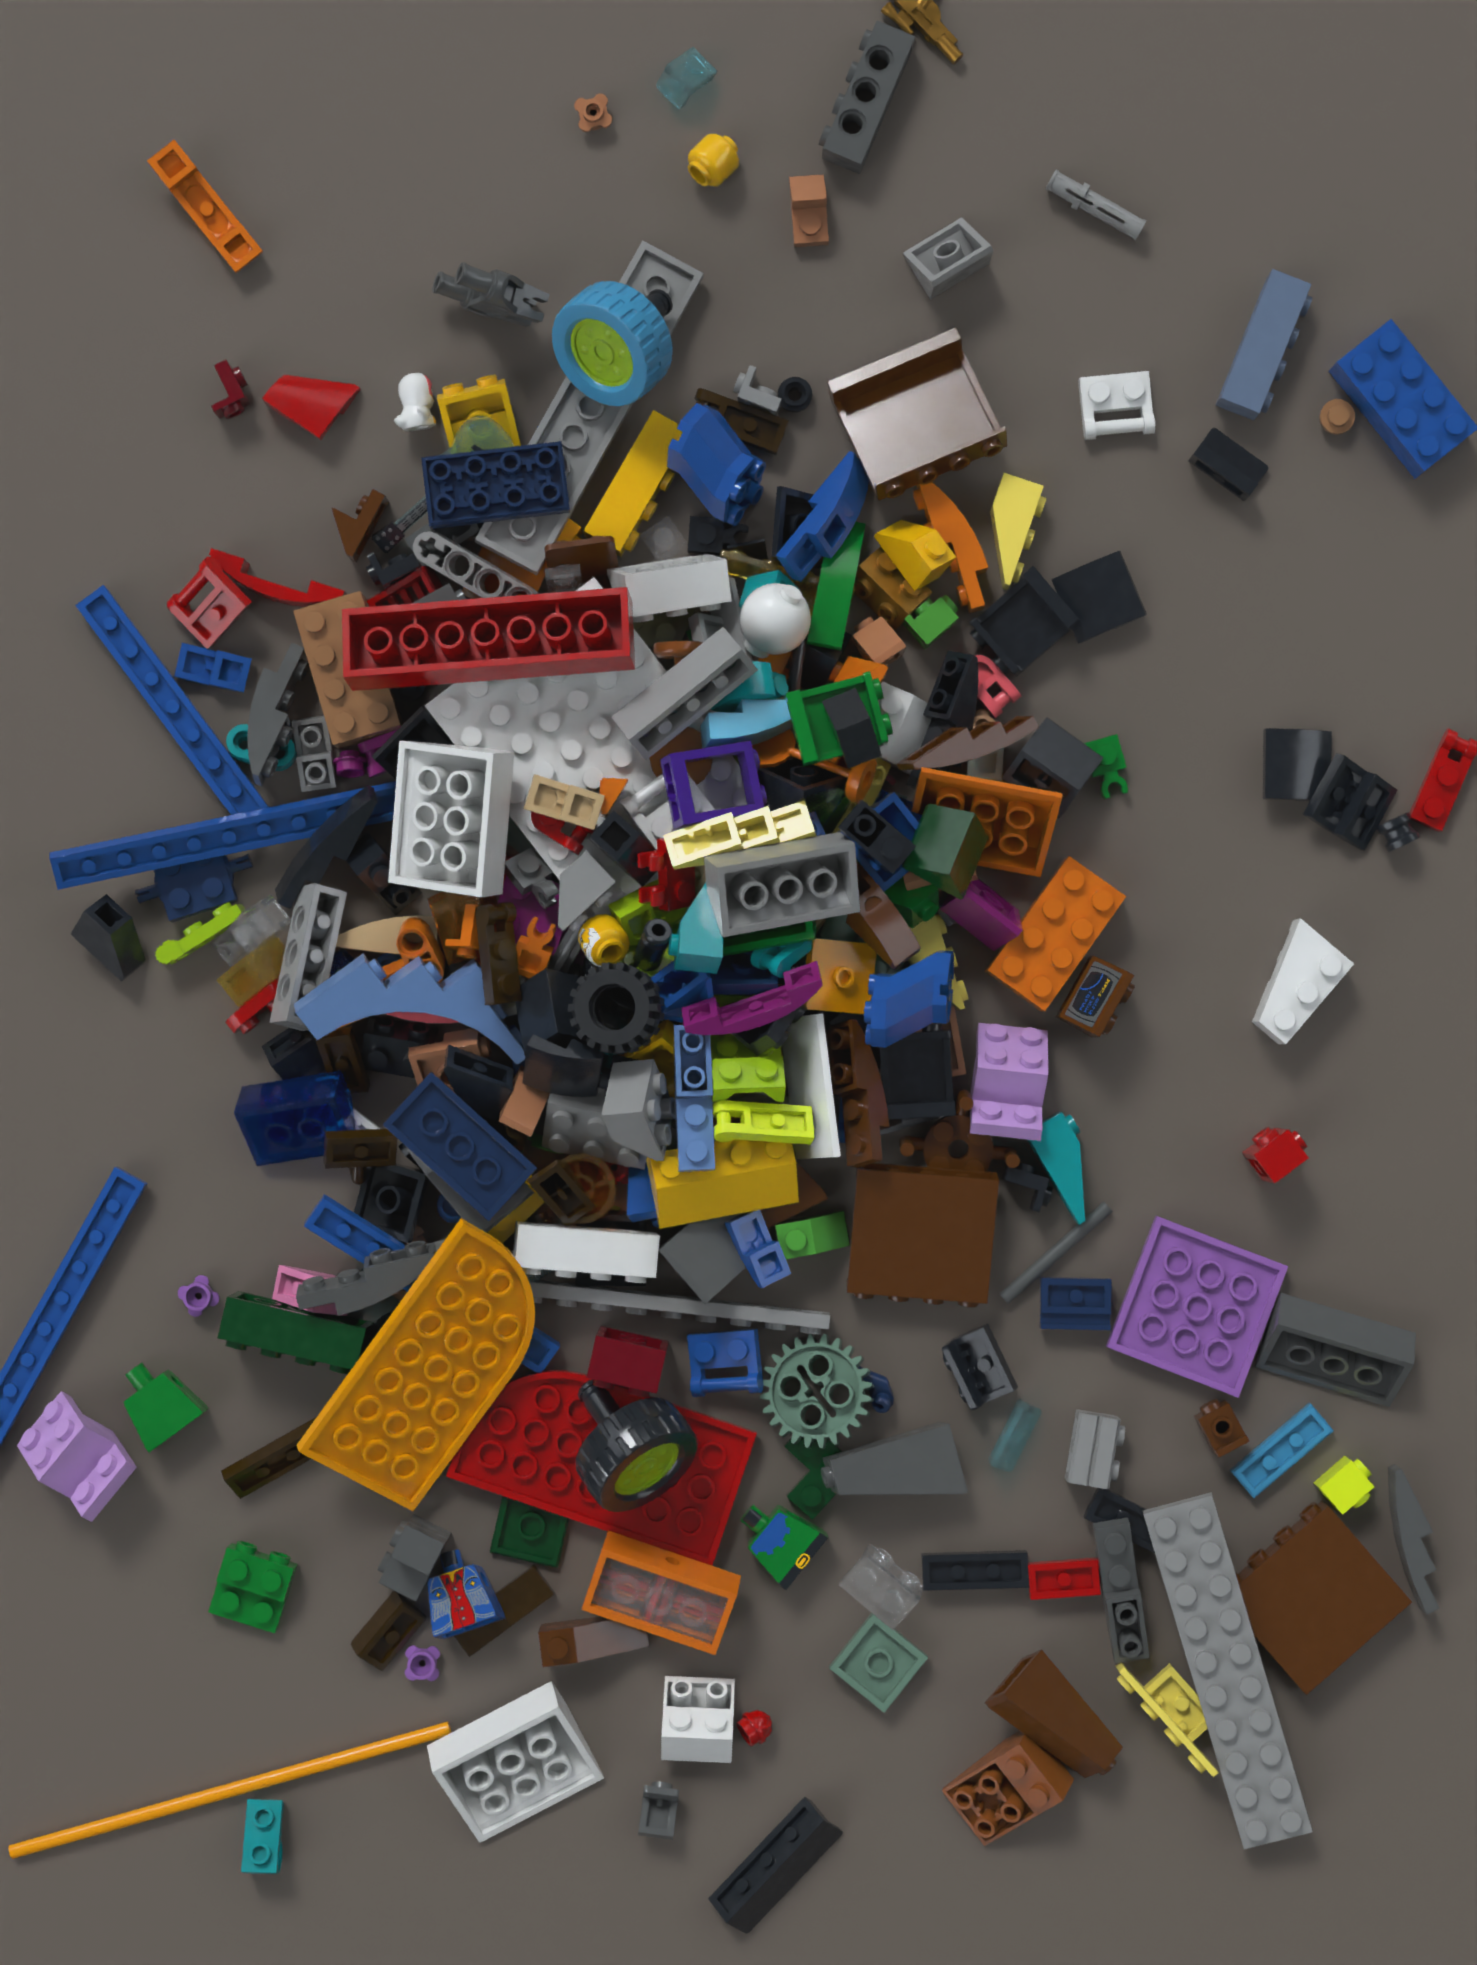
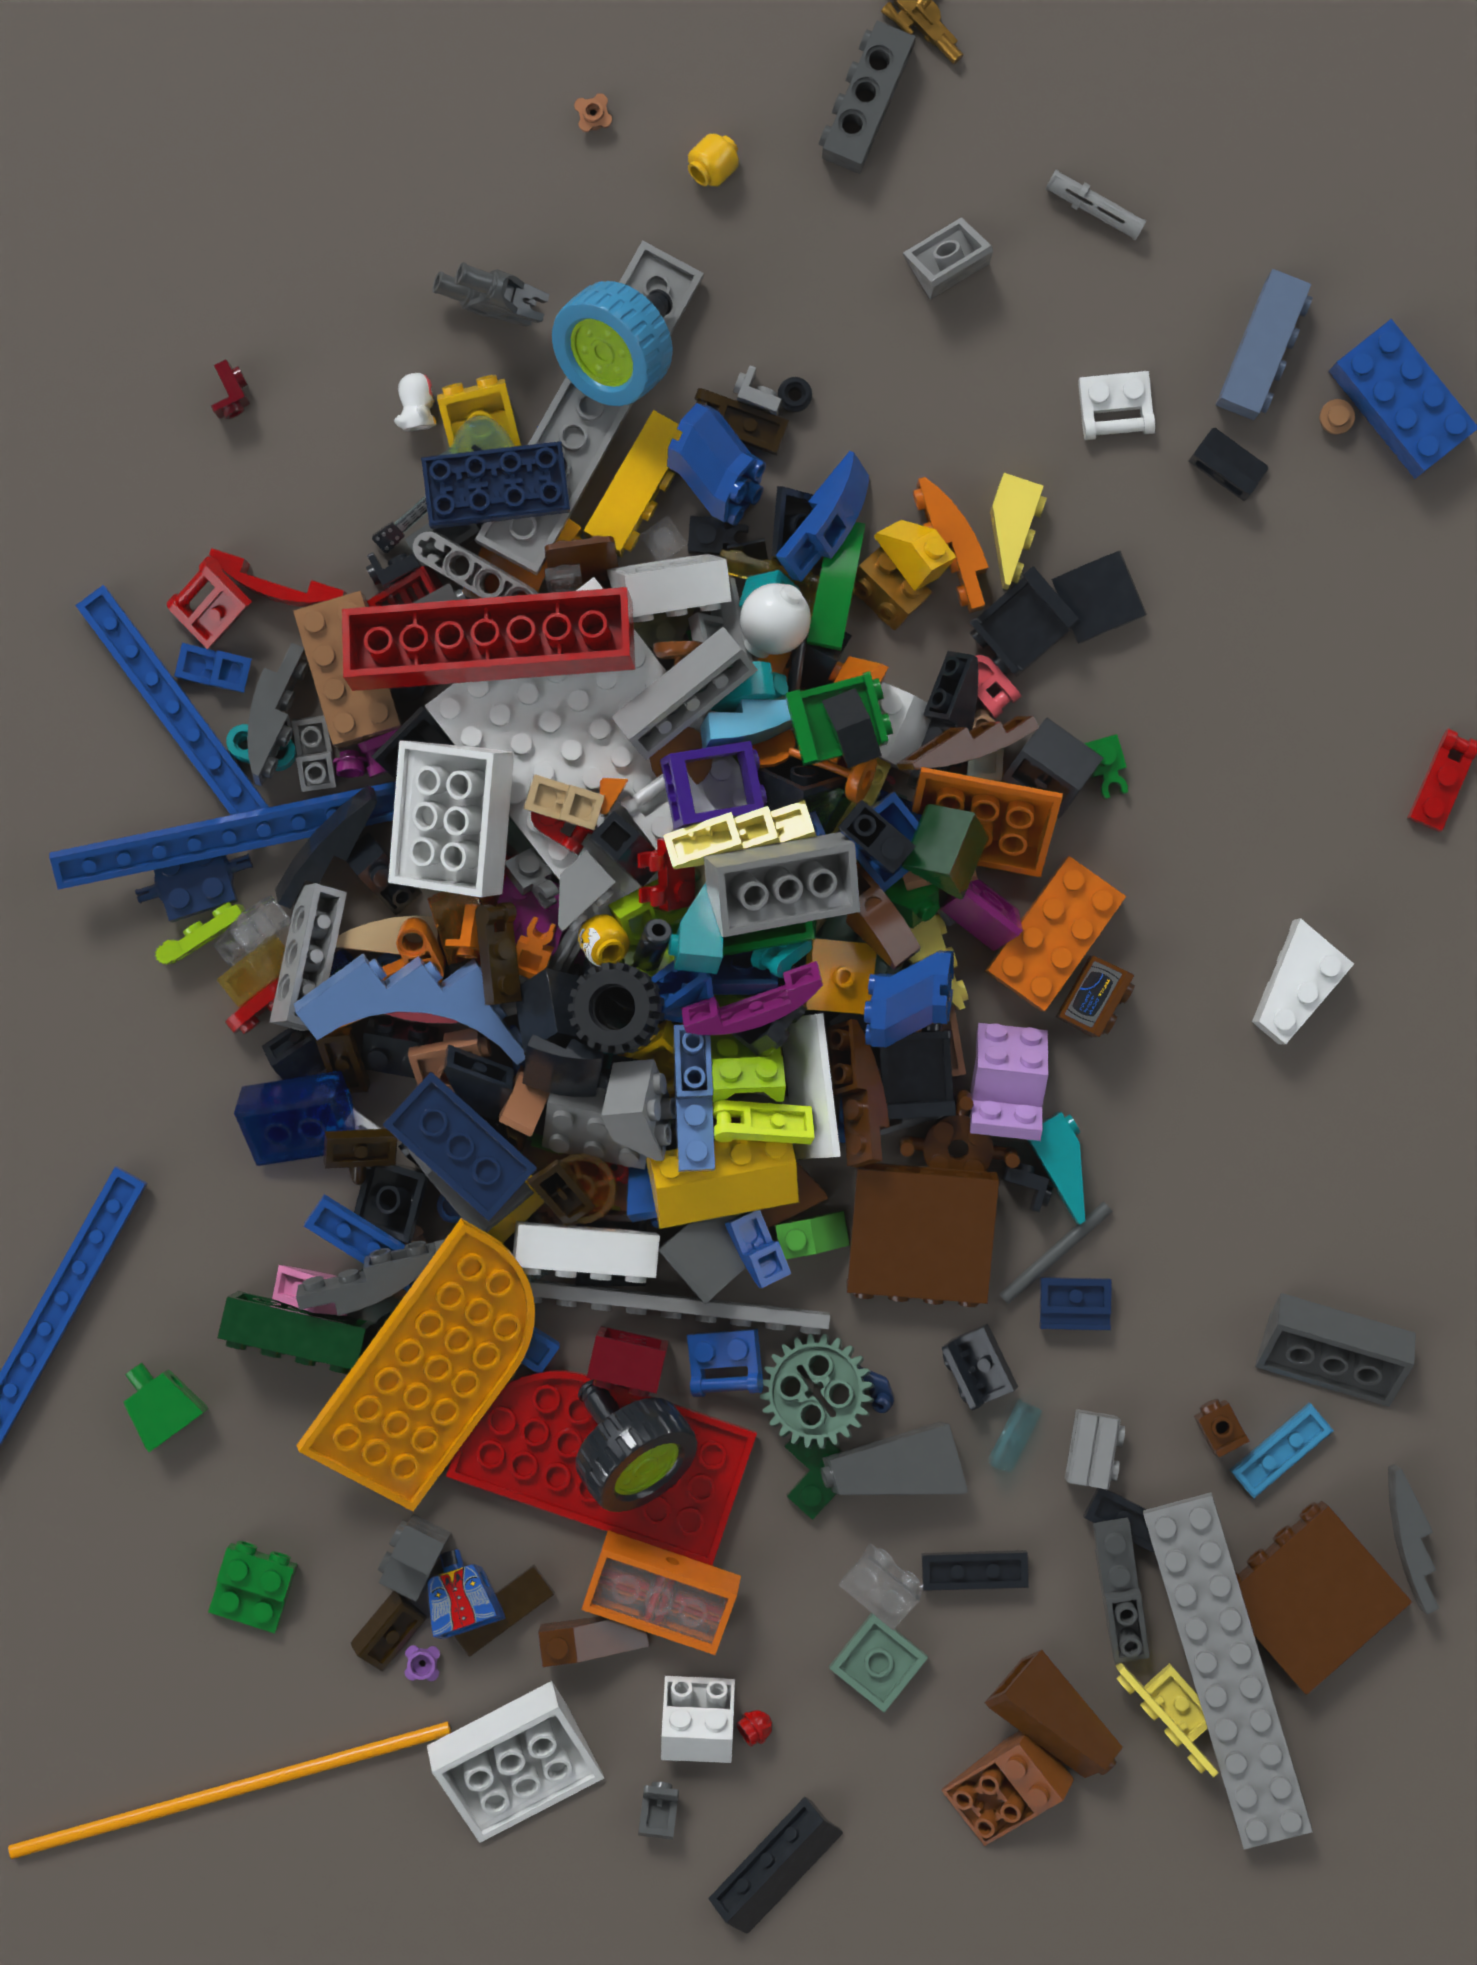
lavender bracket [17,1391,137,1522] -> none
black slope [71,894,146,981] -> none
orange slope [147,140,263,273] -> none
medium lavender plate [178,1275,220,1317] -> none
dark brown plate [221,1417,316,1499] -> none
teal plate [241,1799,284,1875] -> none
red slope [262,374,361,440] -> none
reddish brown slope [332,489,389,563] -> none
dark green tile [490,1496,569,1568] -> none
clear light blue bracket [656,47,717,109] -> none
torso [740,1504,828,1590] -> none
nougat slope [789,174,829,247] -> none
panel [827,328,1007,501] -> none
nougat slope [851,616,906,666] -> none
bright green brick [902,595,959,649] -> none
red plate [1028,1557,1101,1600] -> none
medium lavender plate [1106,1215,1288,1398] -> none
red brick [1242,1127,1309,1184] -> none
black slope [1263,728,1332,801] -> none
black slope [1303,753,1397,851] -> none
neon yellow brick [1313,1456,1374,1515] -> none
black wheel [1376,812,1420,852] -> none

